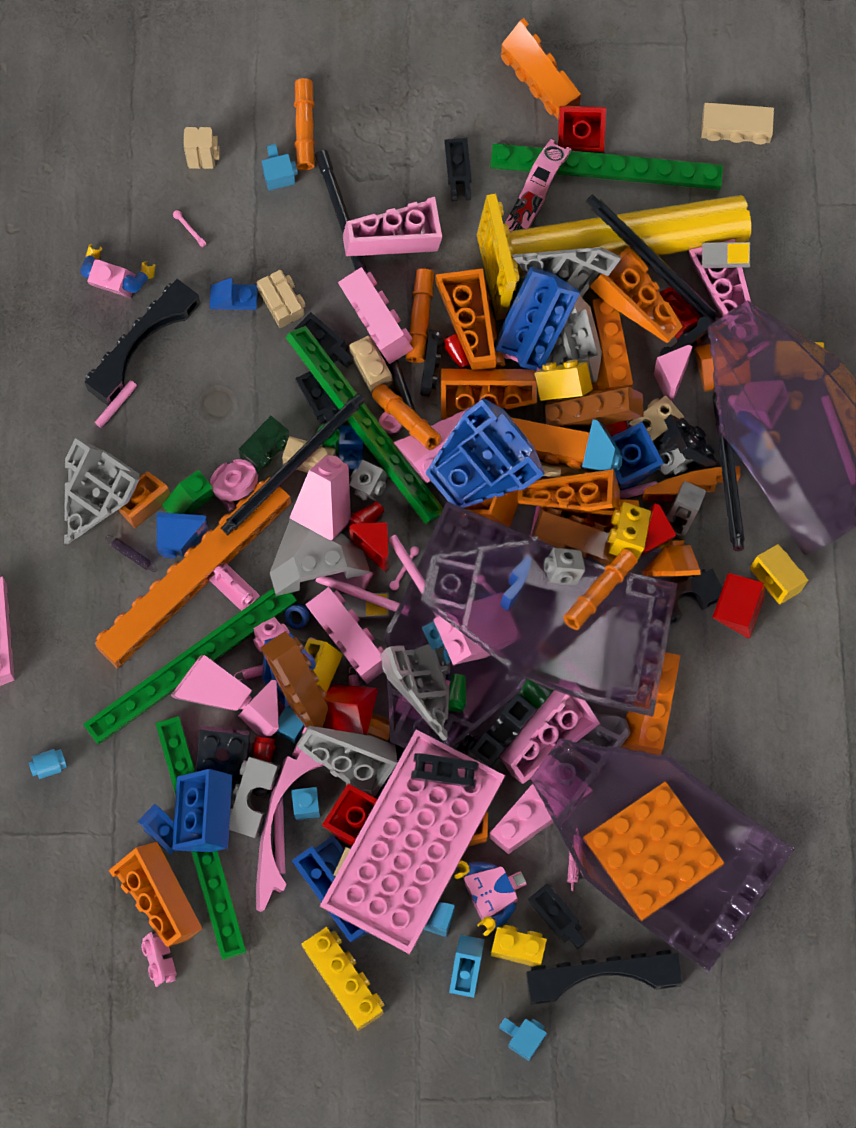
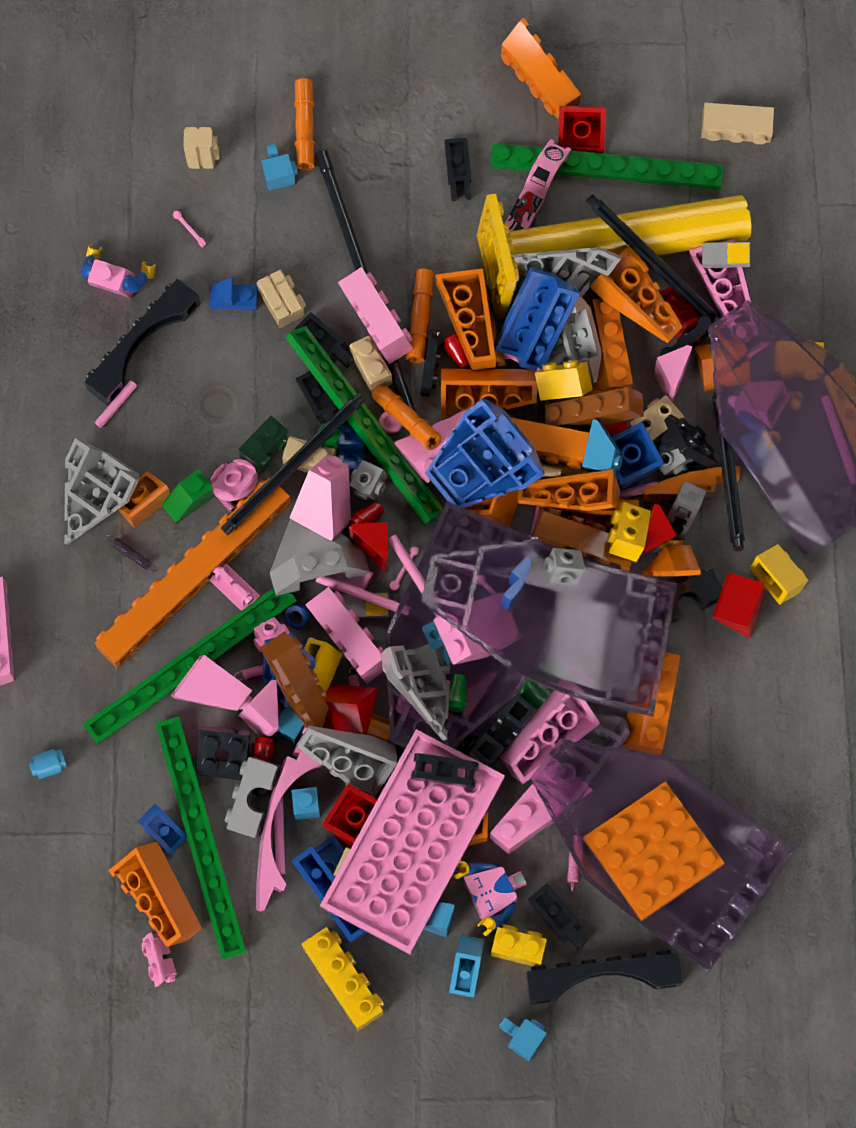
blue slope [157,512,210,559] -> none
blue slope [172,769,232,852] -> none
bright pink wedge [343,197,442,256] -> none
orange piece [563,549,638,630] -> none

